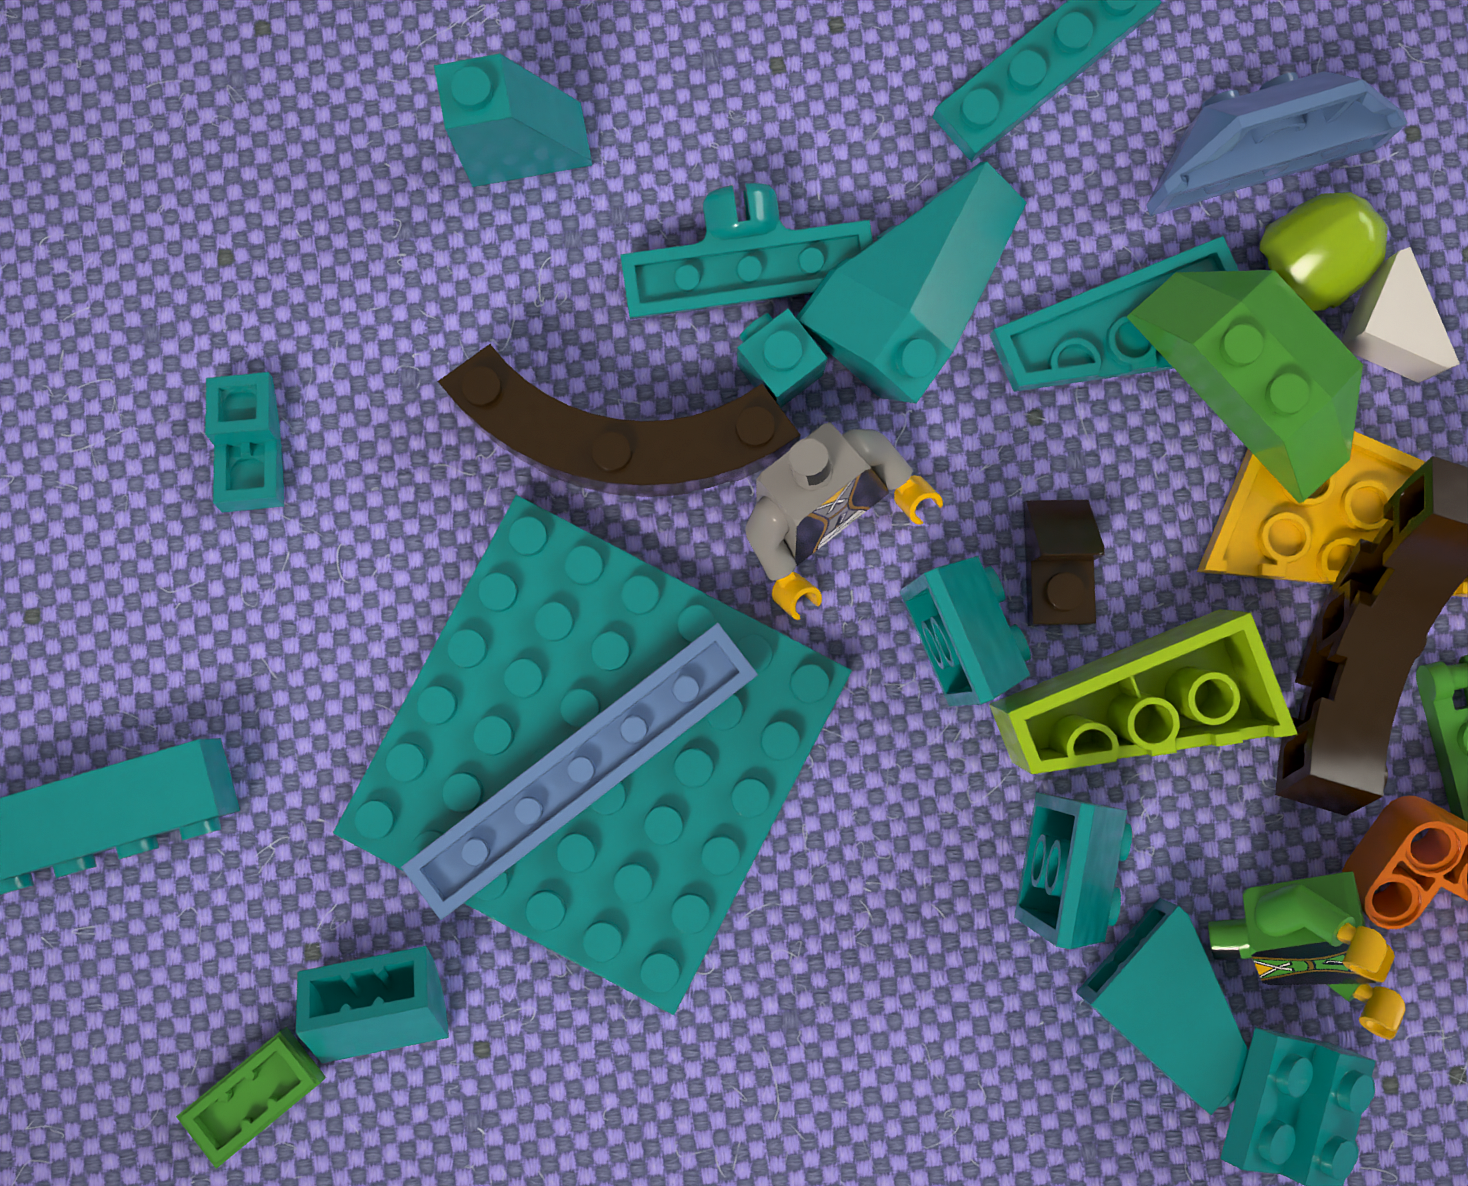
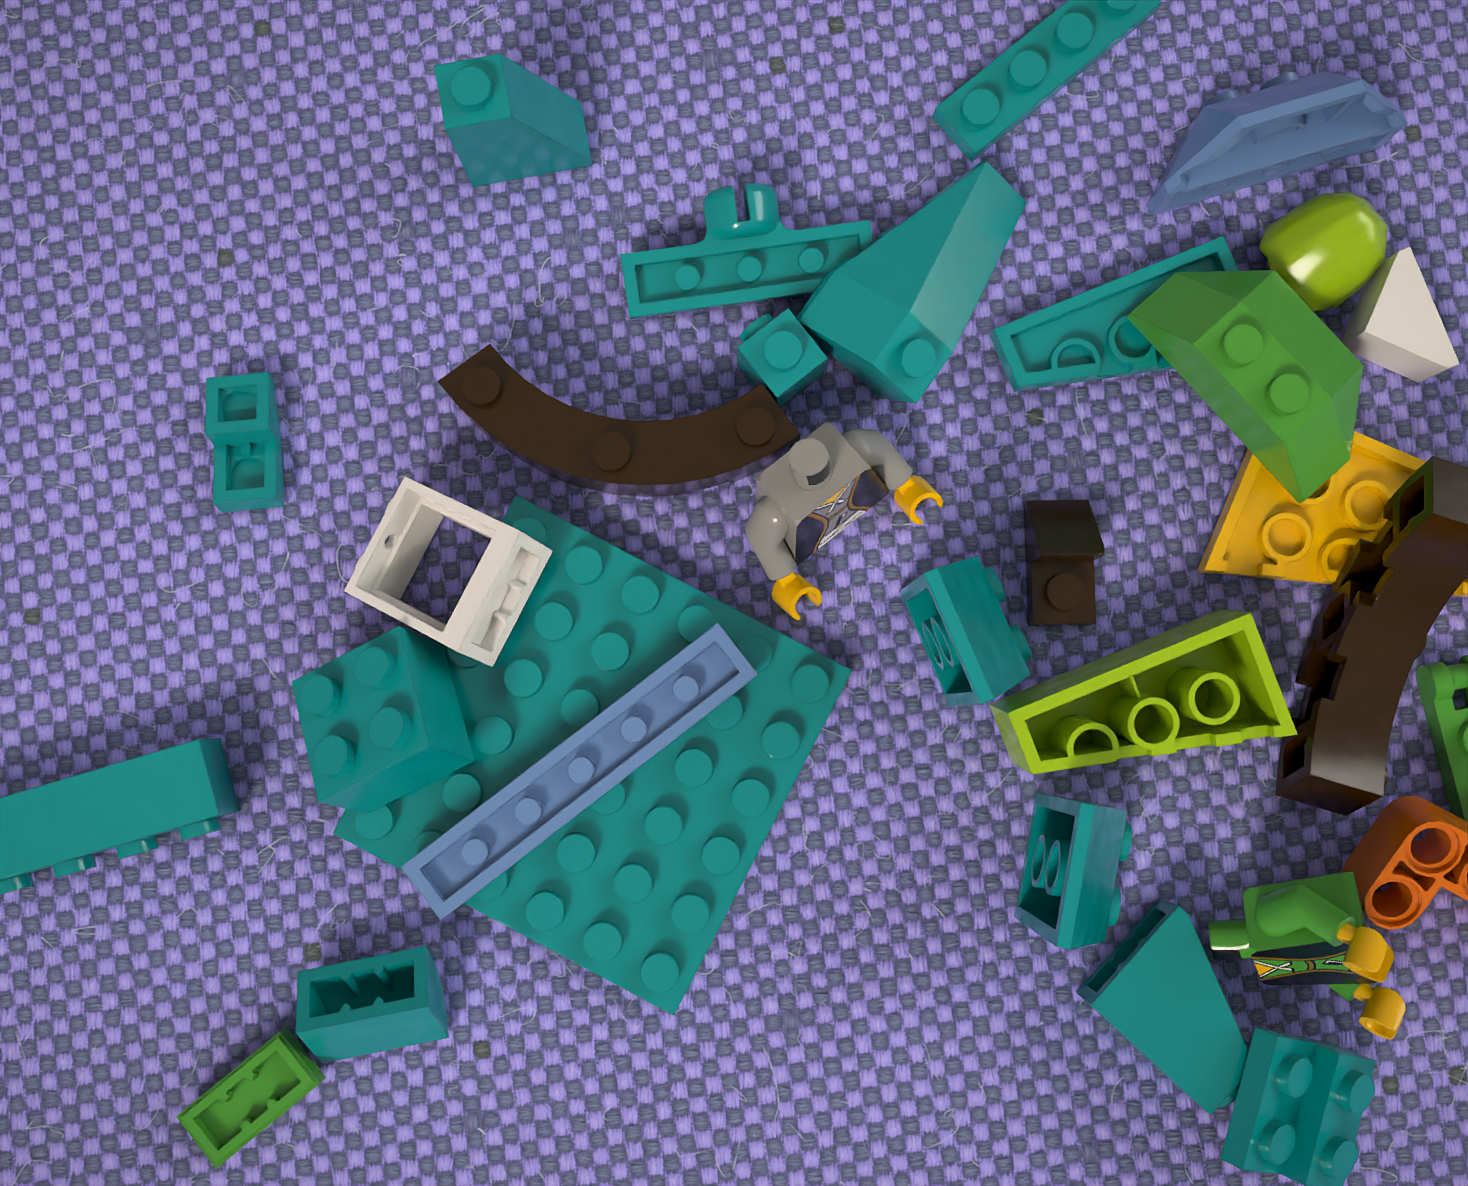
none -> teal brick [291,626,474,814]
none -> white window [344,477,553,667]

